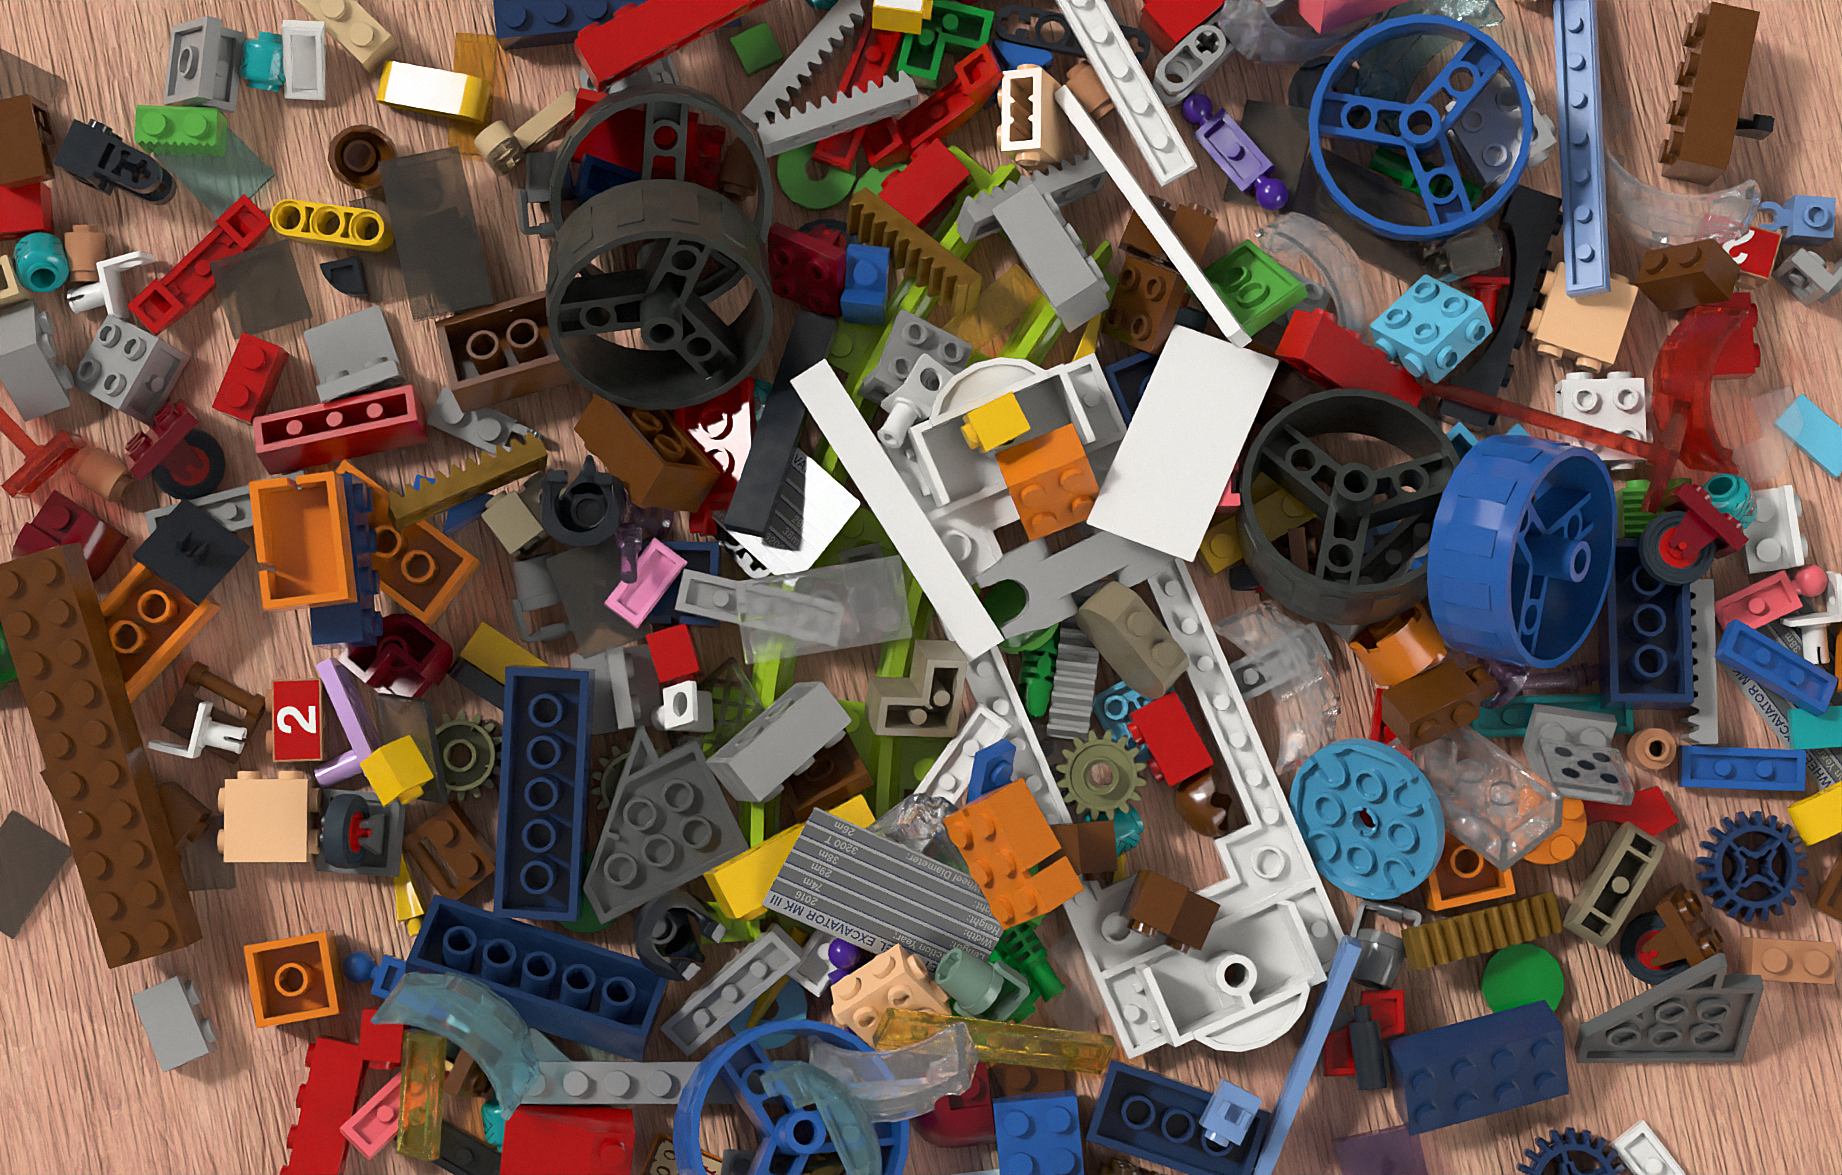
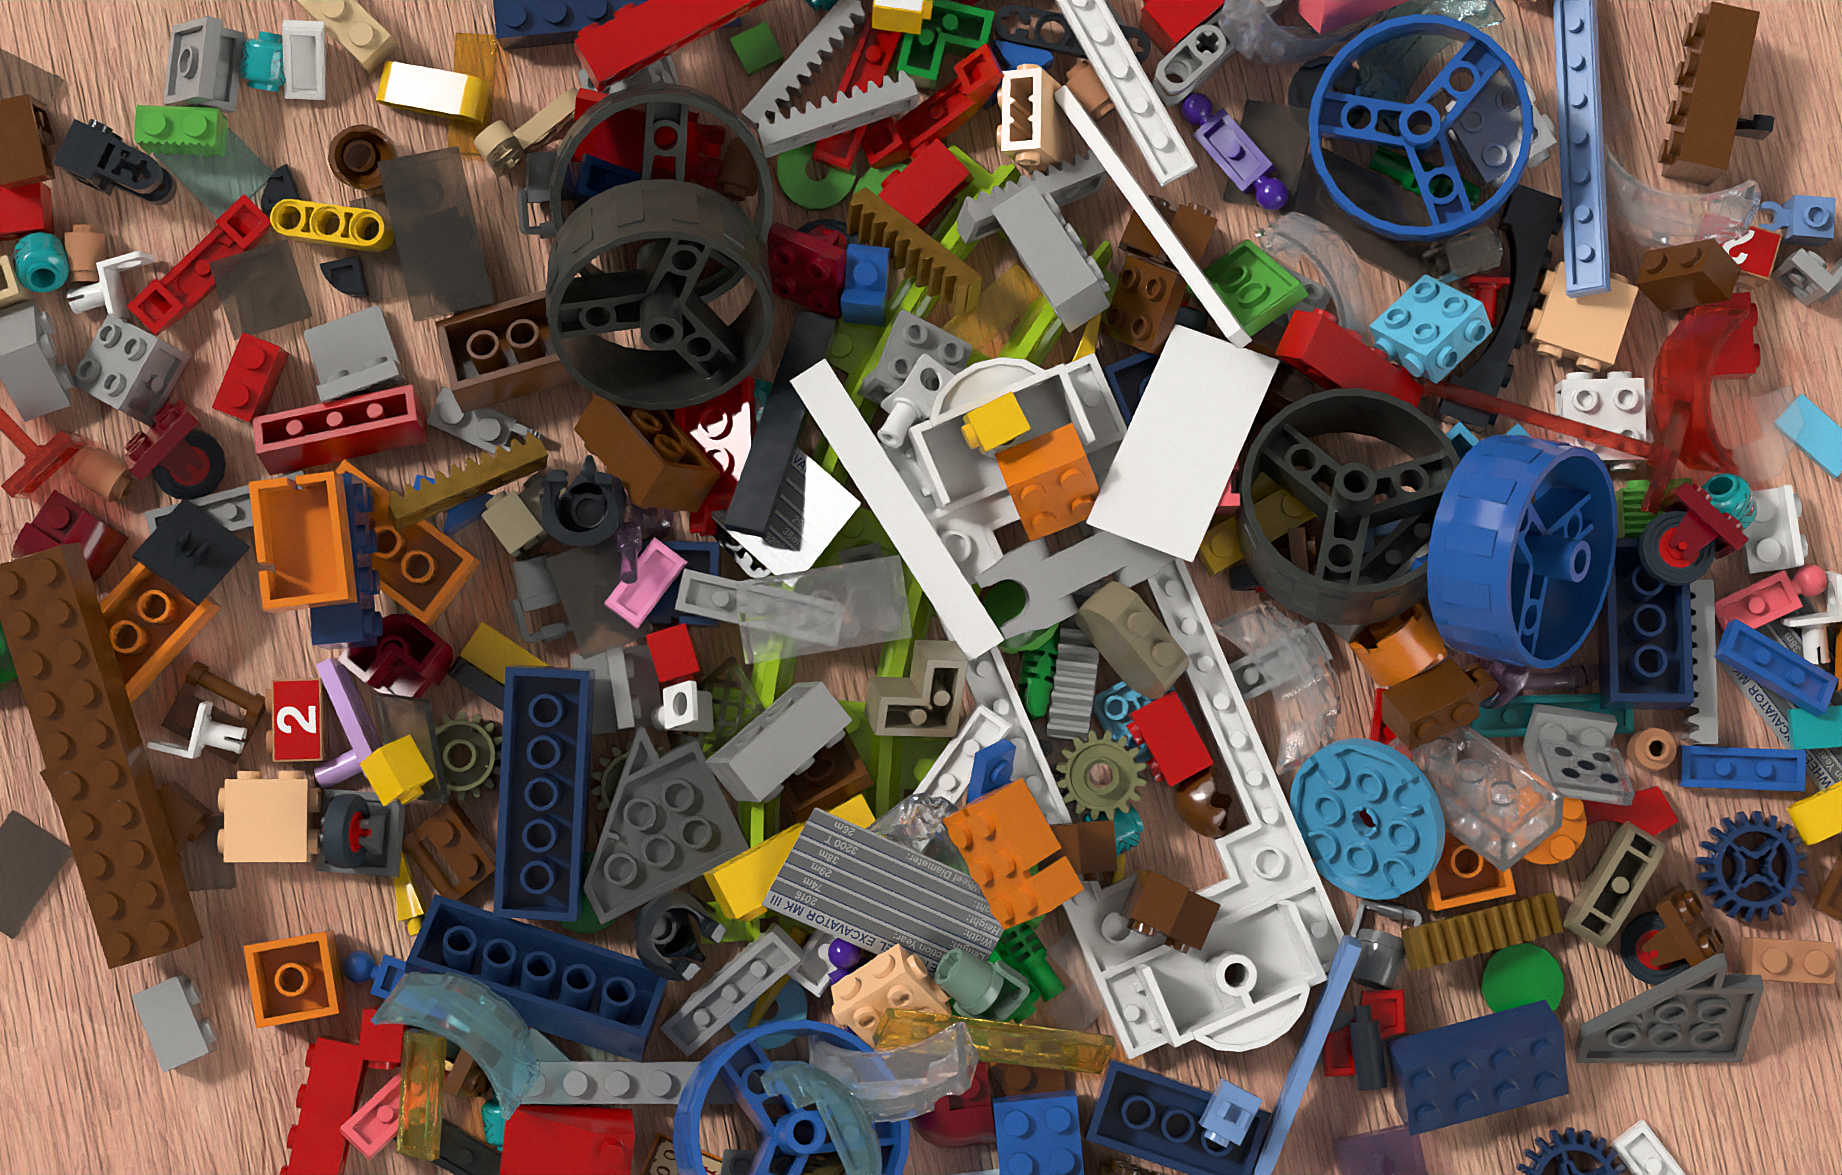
none -> black tile [261,163,303,217]

